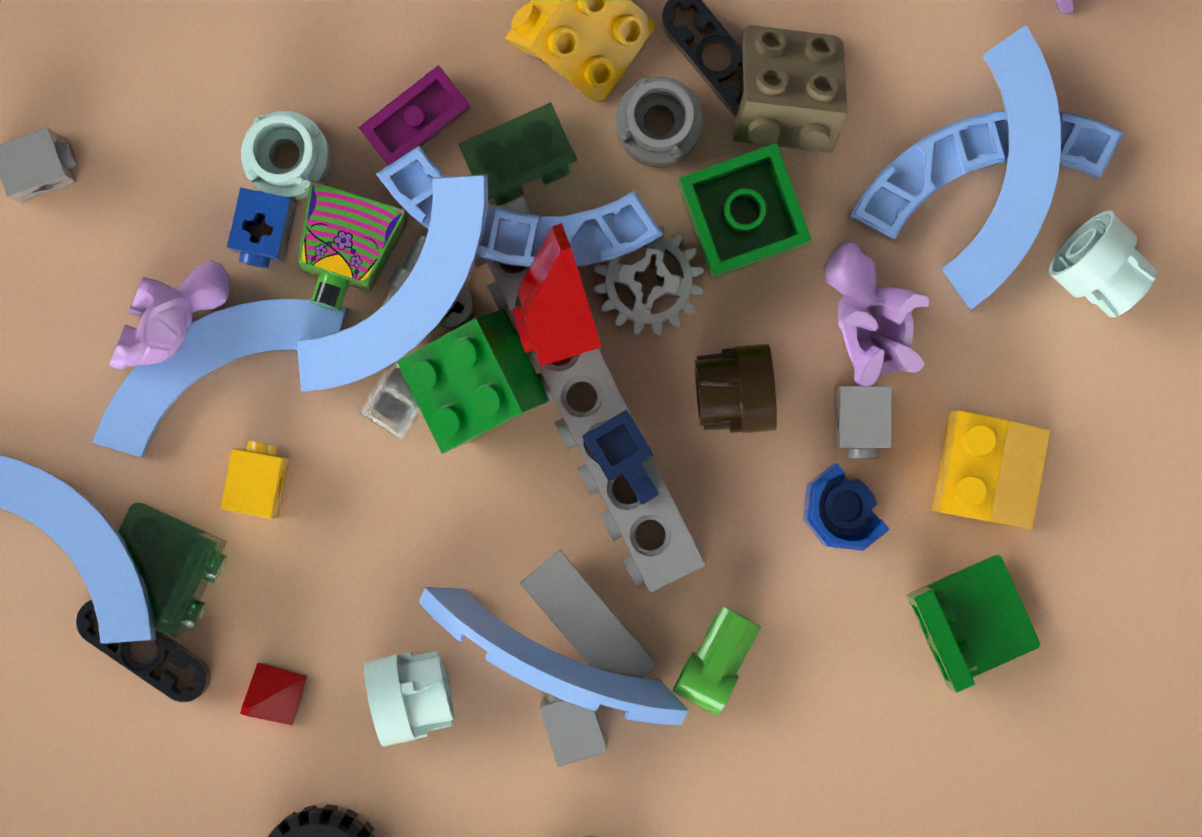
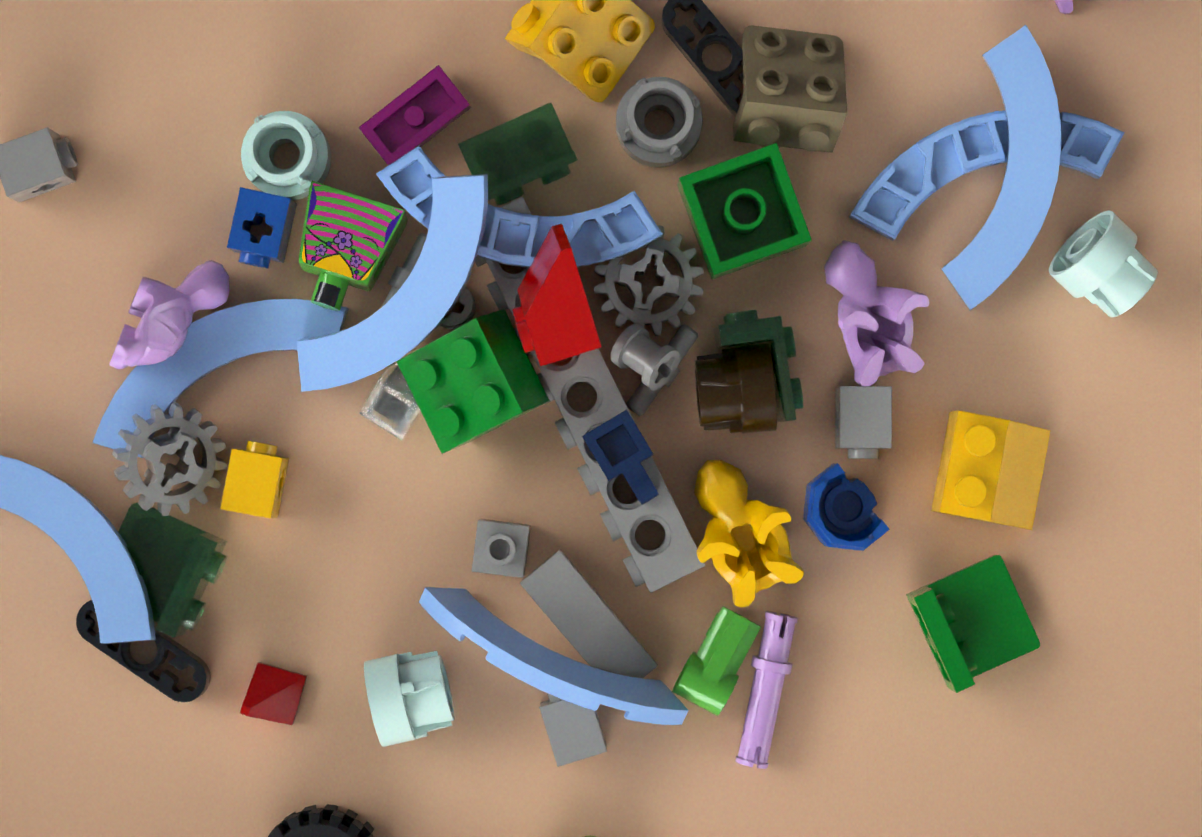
none -> light grey gear [112,403,227,516]
none -> light grey brick [472,519,531,578]
none -> light grey piece [611,324,698,416]
none -> yellow animal [694,460,804,608]
none -> clear green bracket [713,310,803,422]
none -> lavender pin [735,611,798,769]

